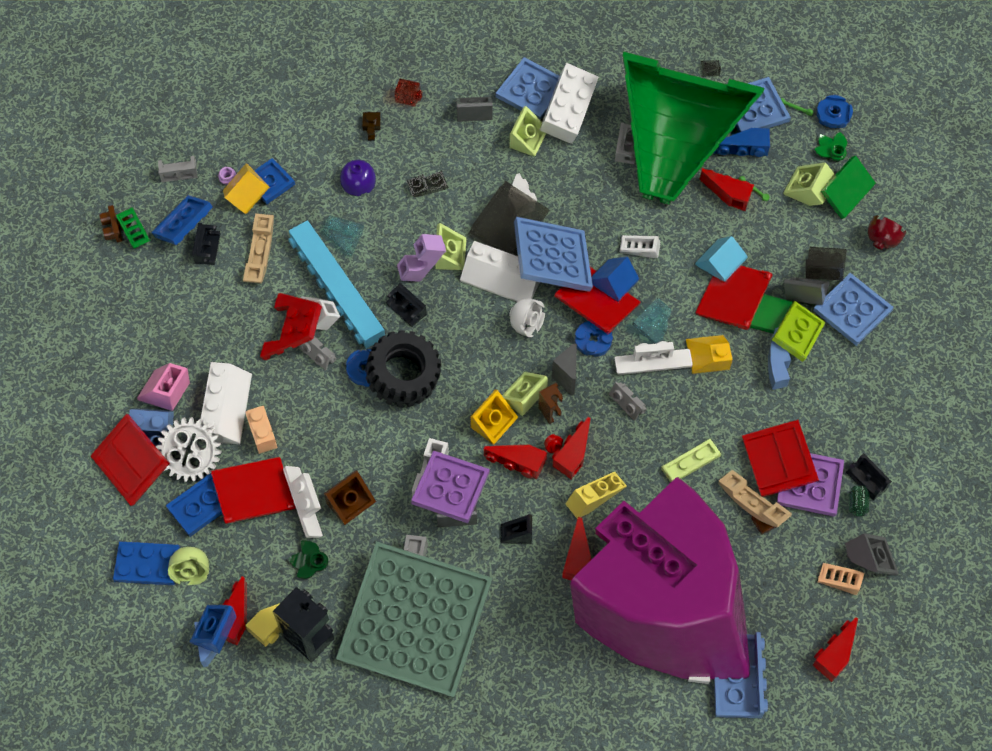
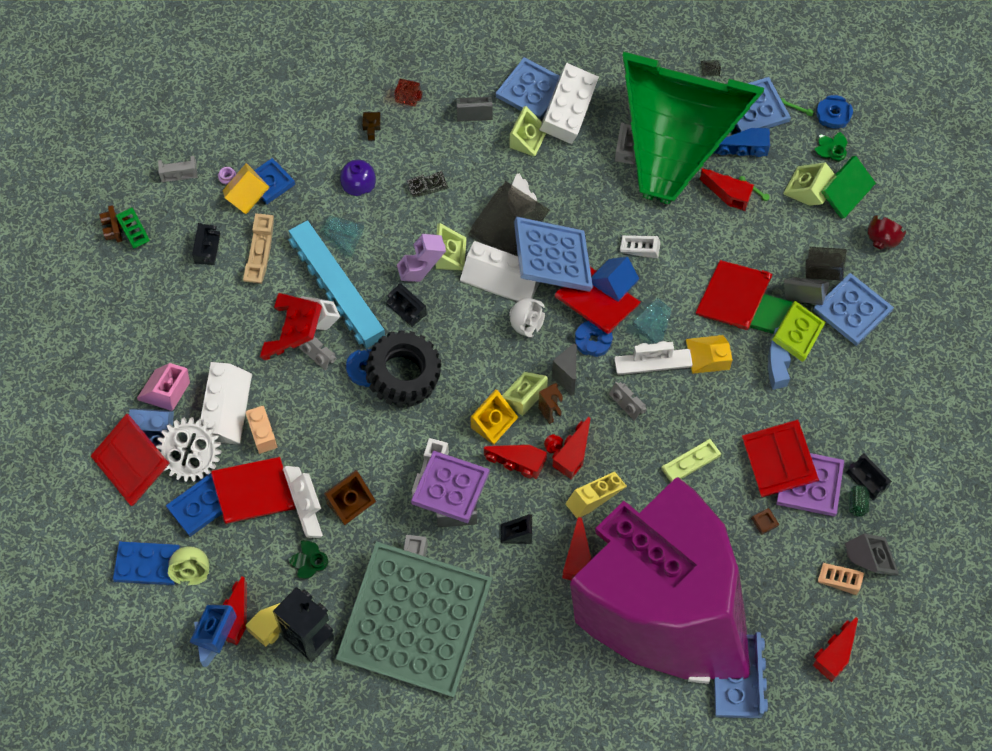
blue plate [151,195,213,245] -> none
medium azure slope [695,236,748,282] -> none
tan slope [719,470,792,527] -> none

